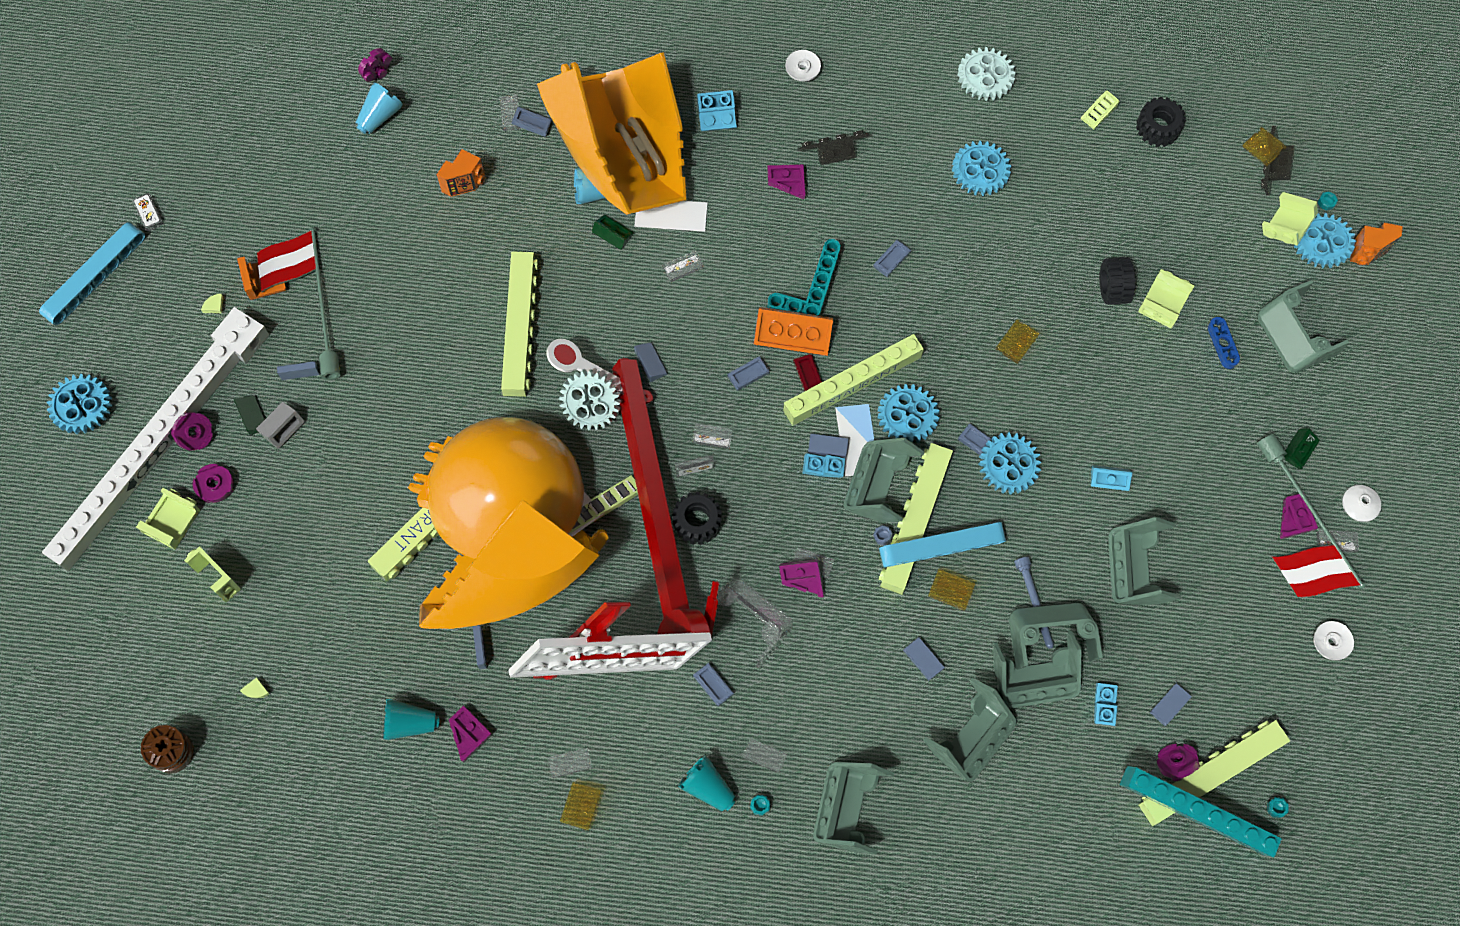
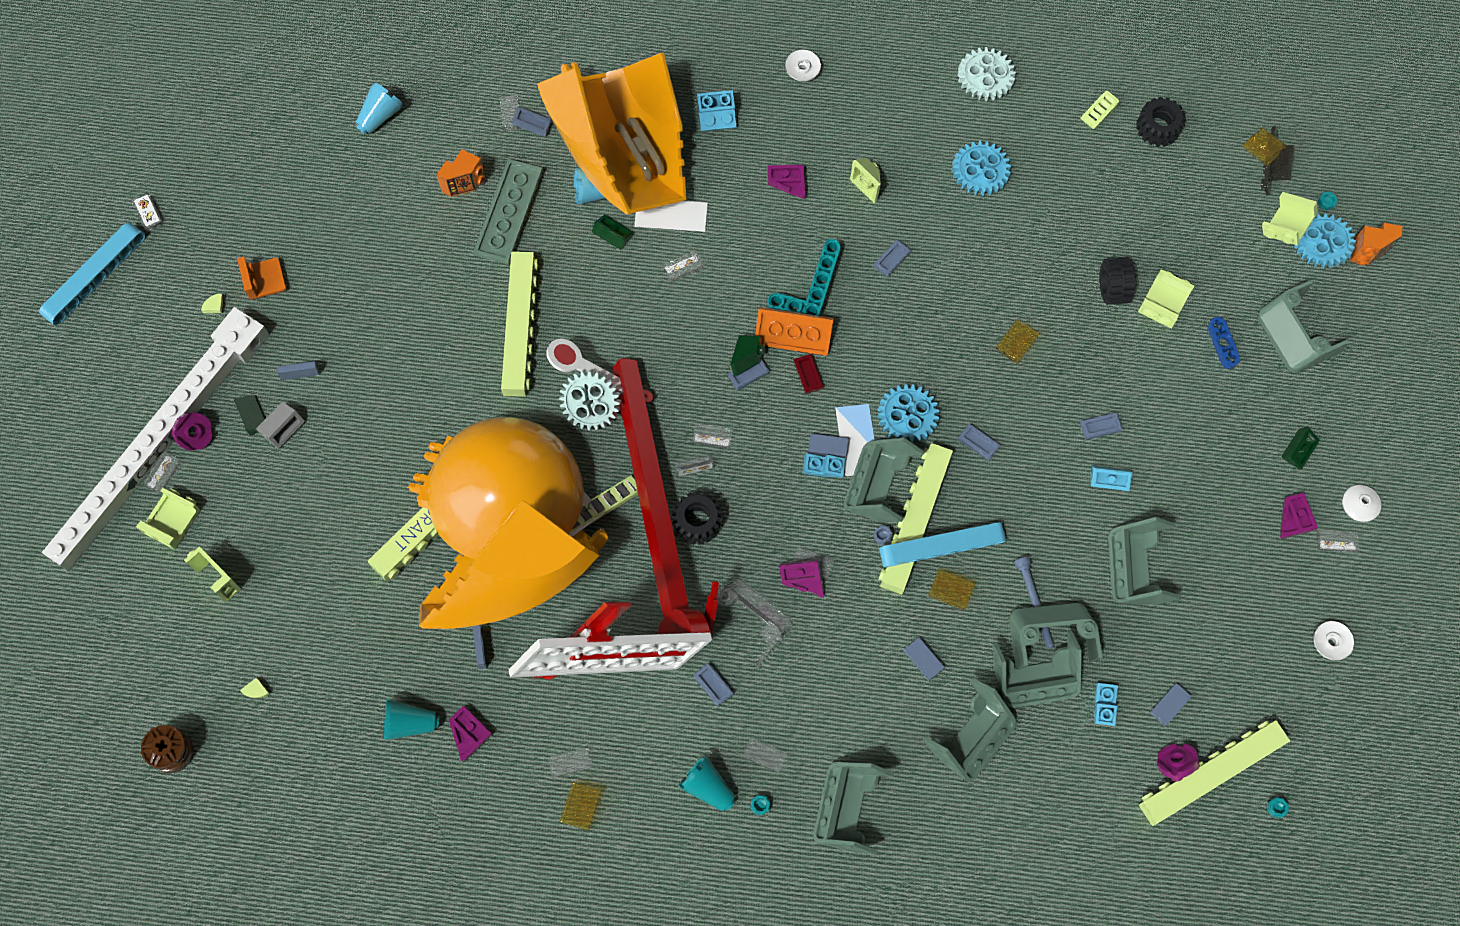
medium azure gear [47,374,112,434] -> none
magenta plate [193,464,234,503] -> none
flag [257,227,340,380] -> none
magenta plate [358,48,392,82] -> none
sand blue slope [634,343,667,382] -> none
yellowish green brick [783,334,924,426] -> none
clear smoke bracket [797,130,869,165] -> none
medium azure gear [978,432,1041,495] -> none
teal brick [1119,766,1282,858] -> none
flag [1257,434,1366,598] -> none
none -> clear tile [143,452,182,494]
none -> sand green plate [473,159,543,265]
none -> dark green slope [730,335,765,376]
none -> yellowish green slope [850,158,881,204]
none -> sand blue tile [1080,412,1123,440]

